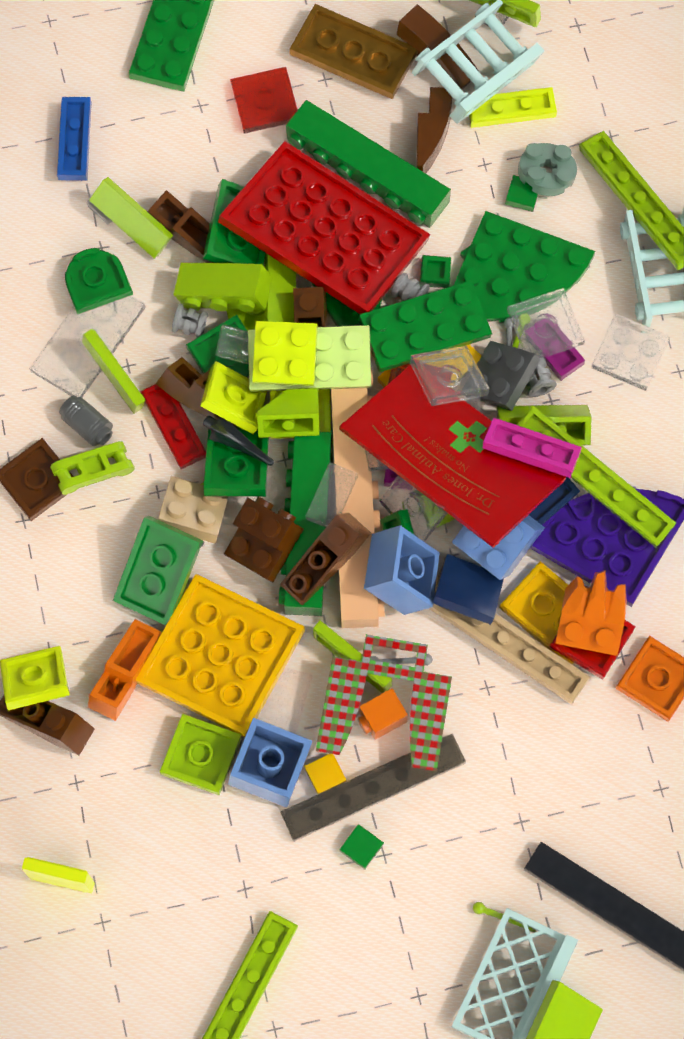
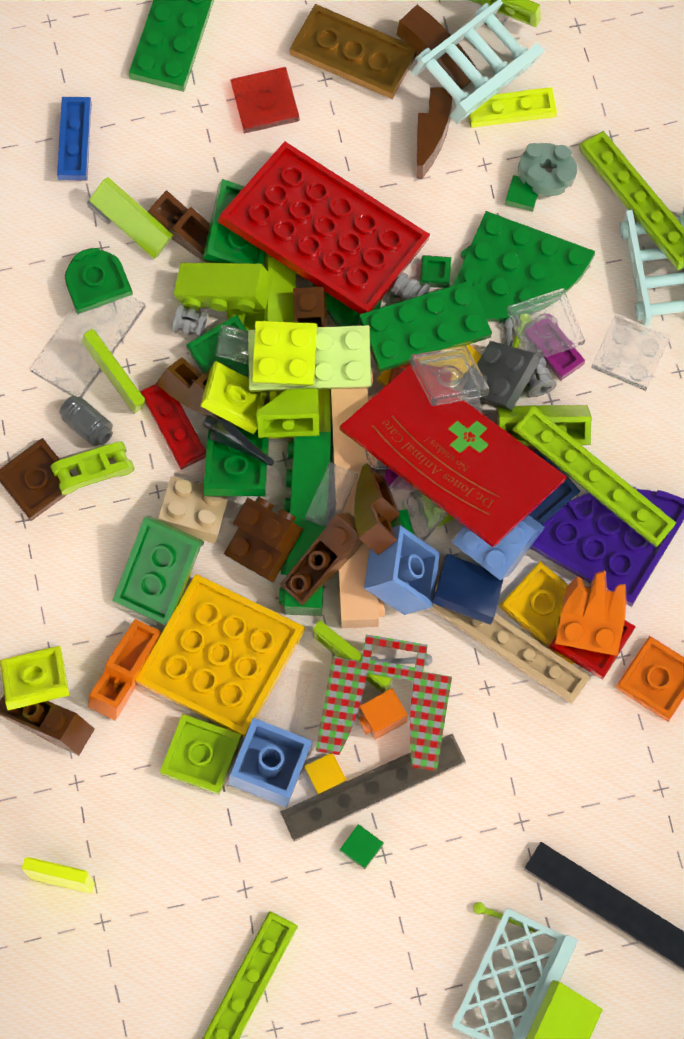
green brick [286,100,451,228] -> none
dark pink plate [482,418,582,478] -> none
none -> reddish brown slope [354,463,400,555]

